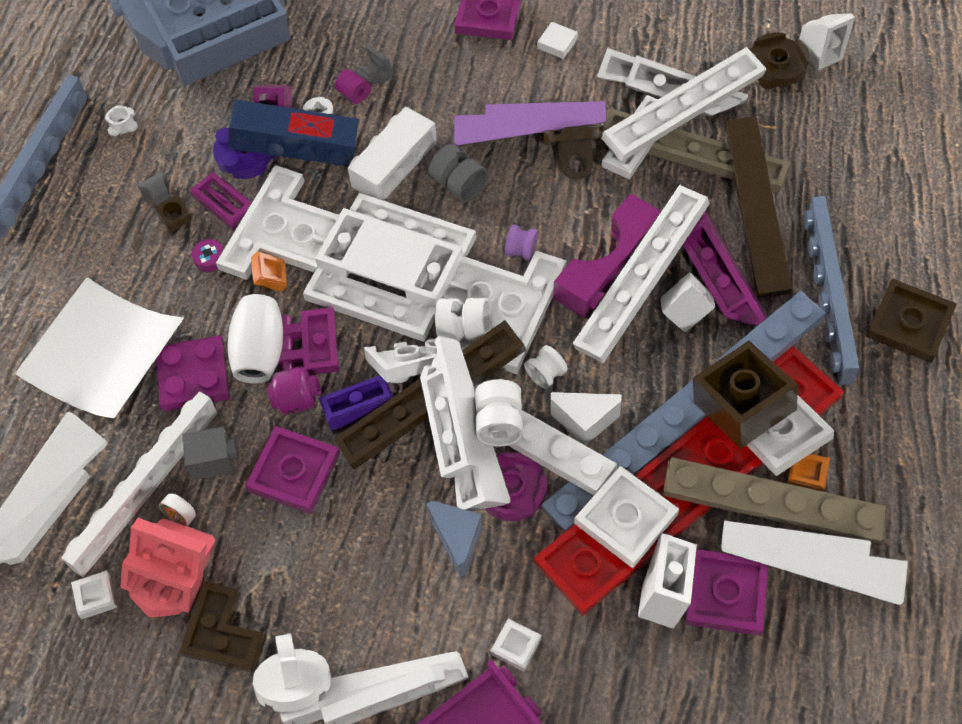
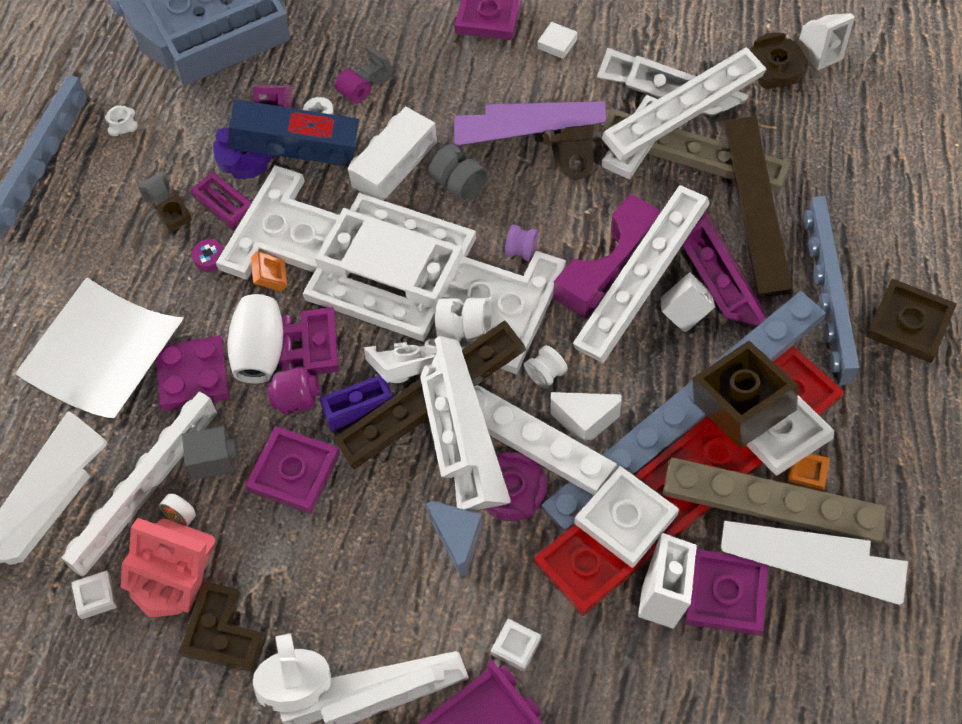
white wheel [475,379,523,446] -> none

